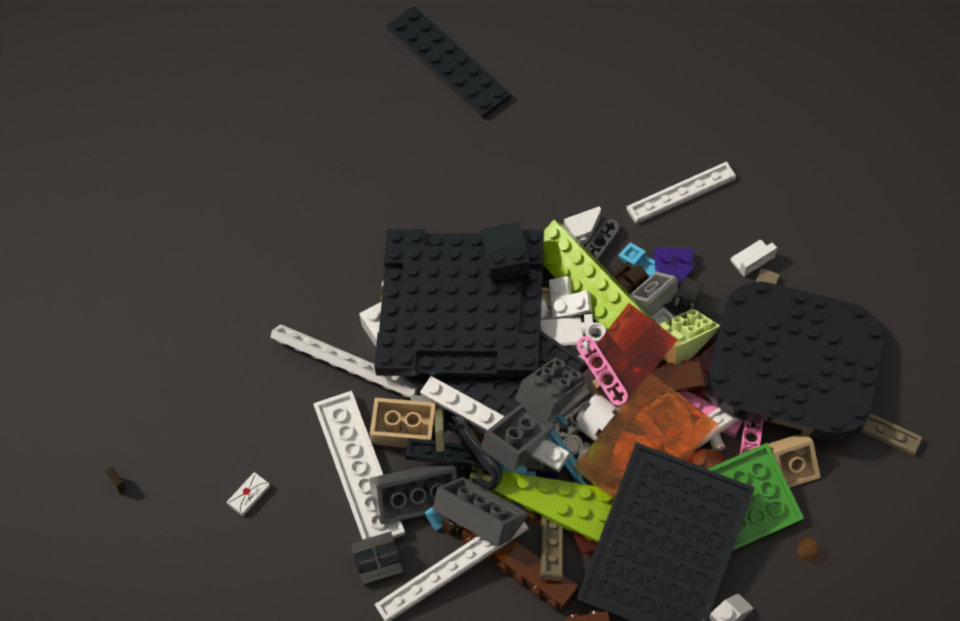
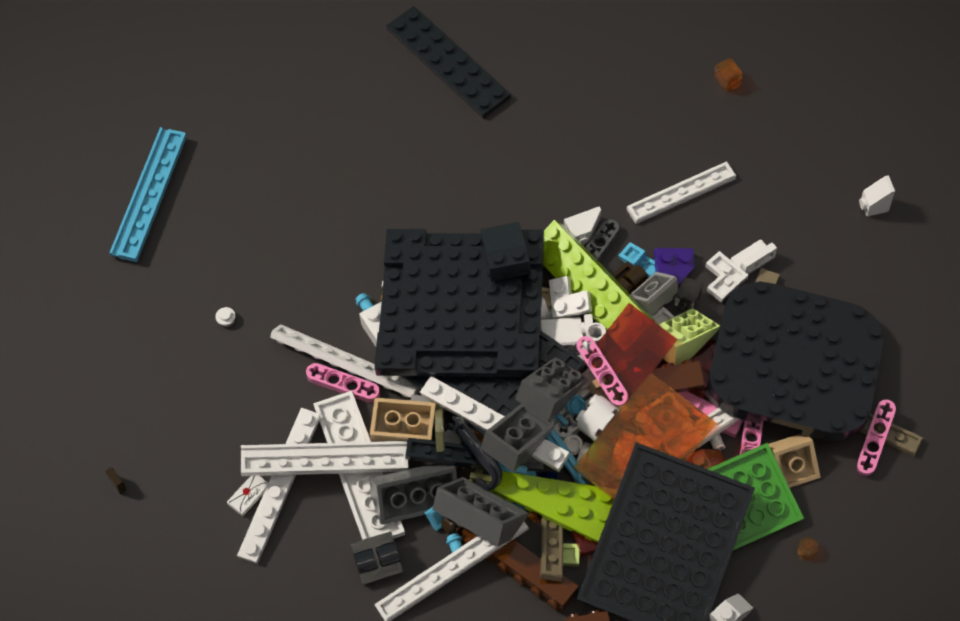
none -> medium azure plate [109,127,187,262]
none -> white plate [216,307,236,327]
none -> white plate [237,408,321,565]
none -> white plate [241,441,408,476]
none -> bright pink beam [306,363,380,403]
none -> medium azure pin [356,293,374,311]
none -> medium azure pin [446,533,463,553]
none -> yellowish green tile [563,543,580,567]
none -> medium azure plate [566,394,586,415]
none -> white plate [705,251,748,303]
none -> clear orange brick [714,58,743,92]
none -> bright pink beam [857,400,896,476]
none -> white slope [859,175,895,216]

